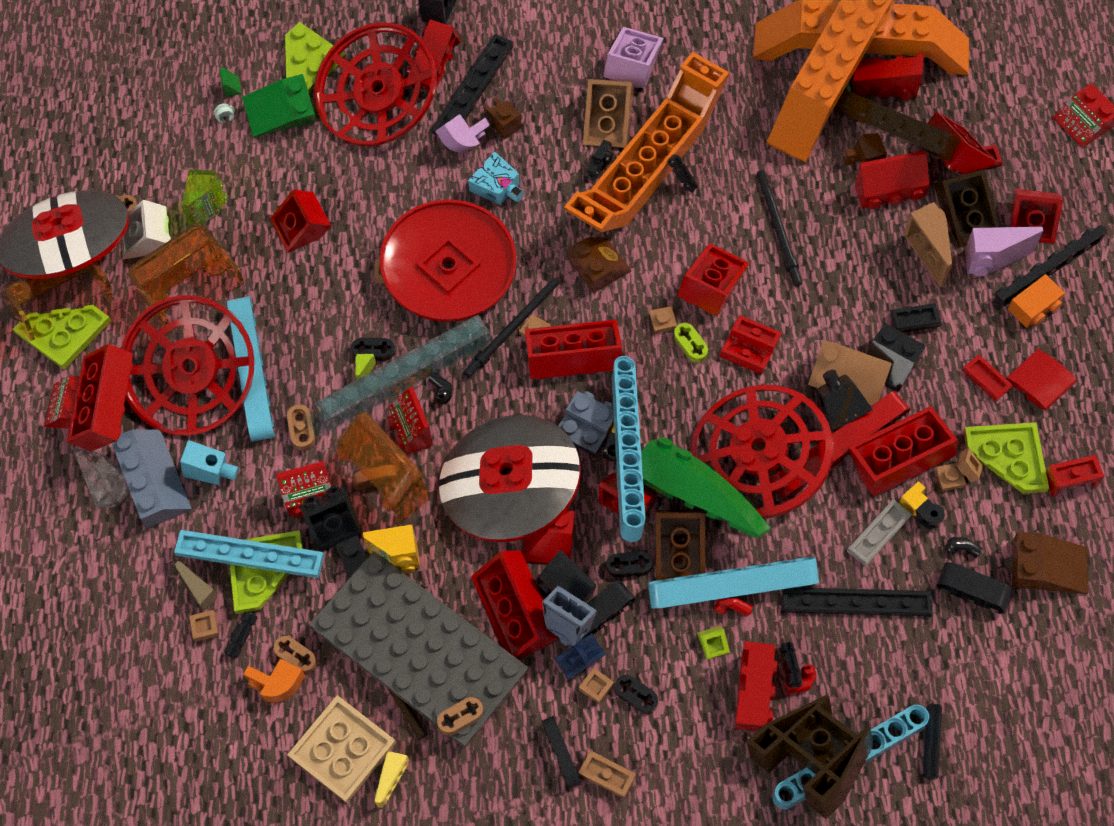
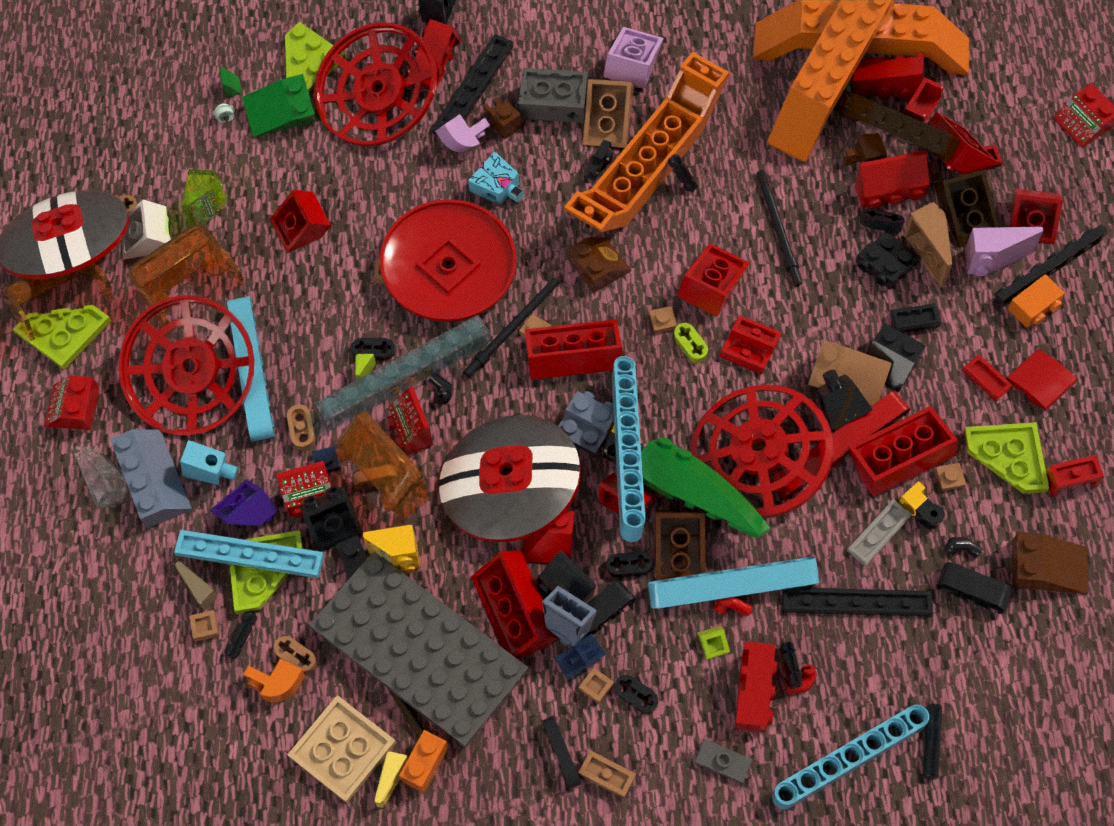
red brick [67,344,133,451] -> none
medium nougat beam [437,697,483,736] -> none
dark brown wedge [746,695,873,819] -> none
medium nougat plate [957,448,983,482] -> none
none -> dark purple slope [210,479,278,526]
none -> dark blue plate [312,446,341,473]
none -> orange brick [399,730,449,794]
none -> dark grey piece [518,68,588,123]
none -> dark grey plate [695,739,753,784]
none -> black plate [856,231,921,290]
none -> black beam [860,208,905,233]
none -> red panel [904,77,944,123]

